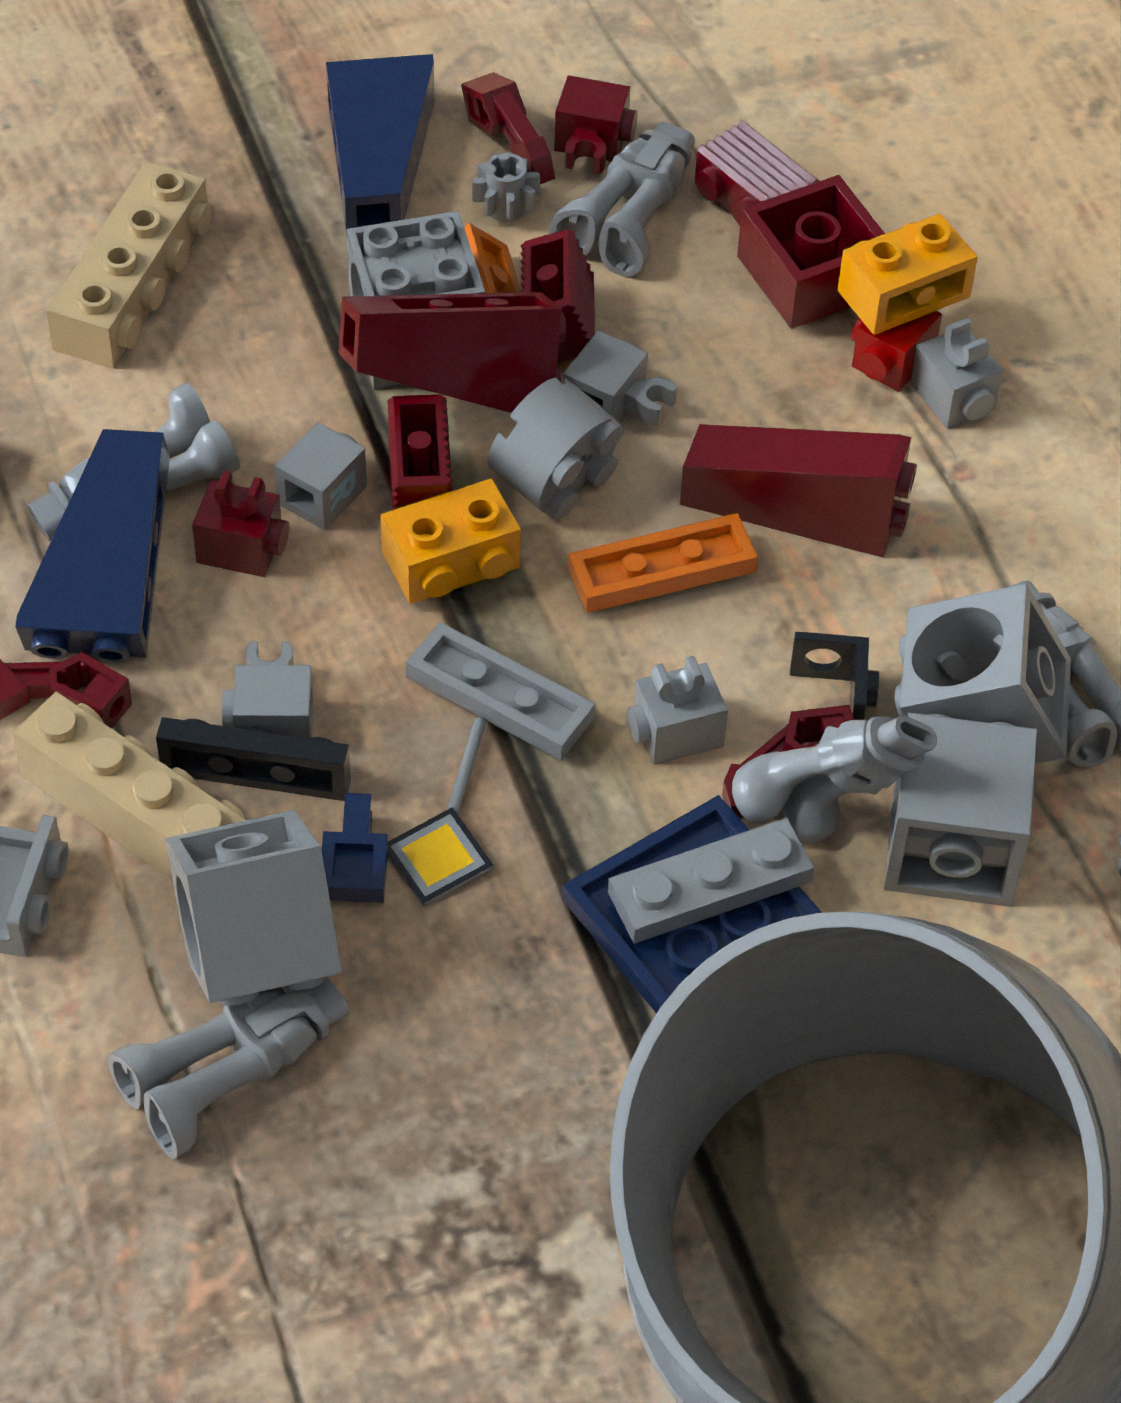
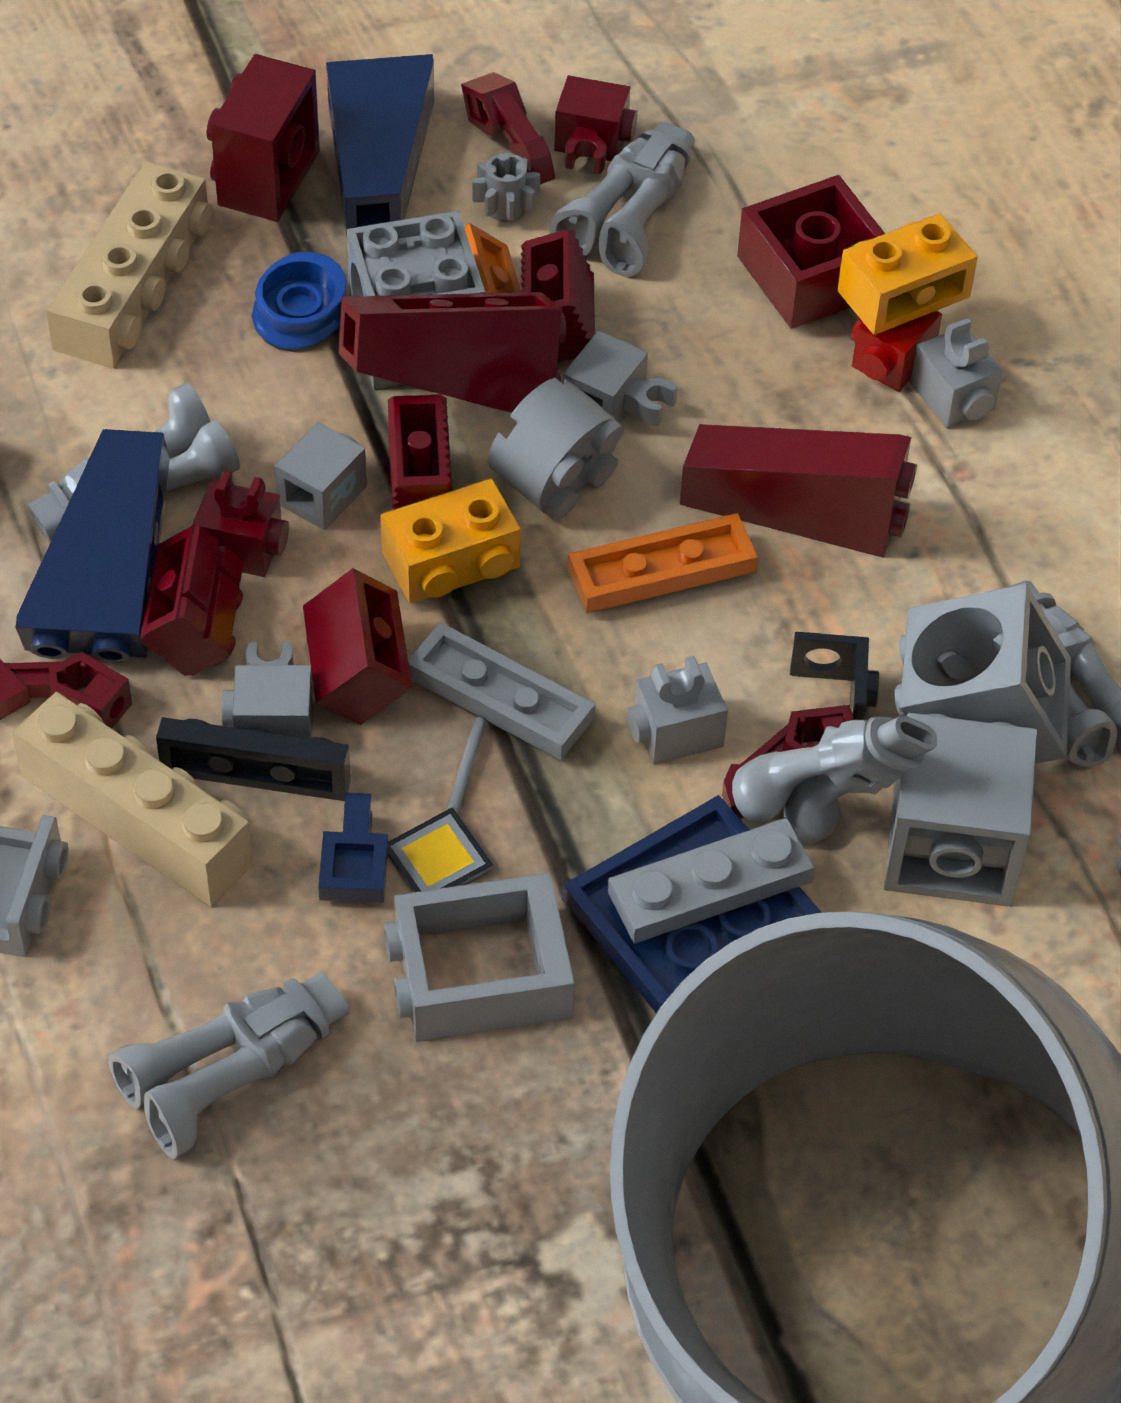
light grey brick [165,810,342,1005] -> none
brick [694,120,820,226] -> none
none -> dark red brick [139,525,244,676]
none -> dark red brick [206,54,320,222]
none -> blue piece [251,252,347,350]
none -> dark red brick [303,568,413,725]
none -> light grey window [384,873,575,1042]

